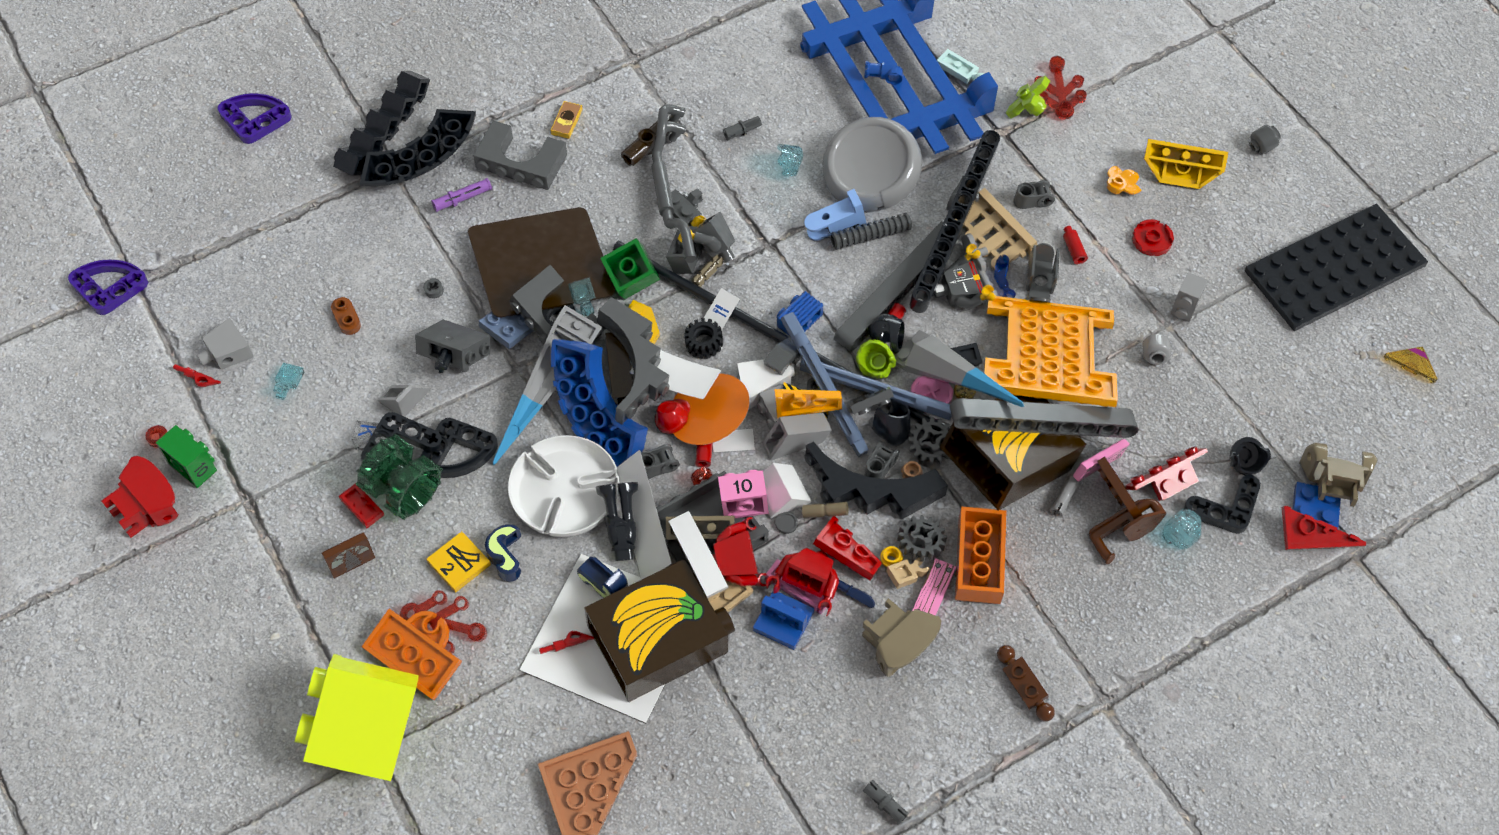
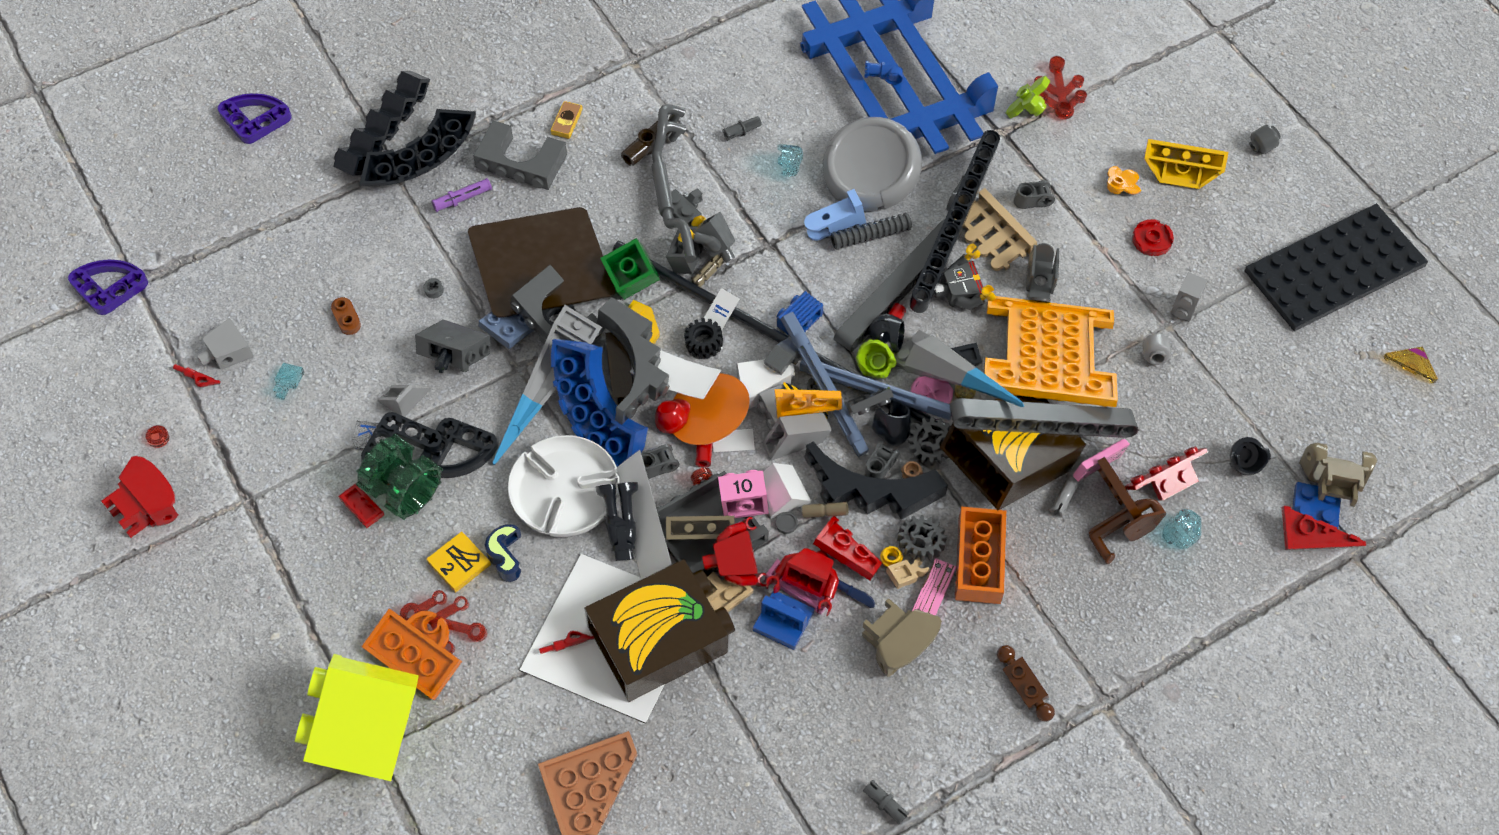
green brick [156,425,217,488] -> none
reddish brown tile [322,532,375,579] -> none
clear light blue plate [568,278,596,316] -> none
dark blue animal [577,556,628,598] -> none
white slope [669,511,728,598] -> none
light aqua plate [937,49,985,84] -> none
light grey piece [961,233,998,296] -> none
clear blue arm [994,255,1016,298] -> none
red cylinder [1063,226,1088,265] -> none
black beam [1184,475,1261,534] -> none

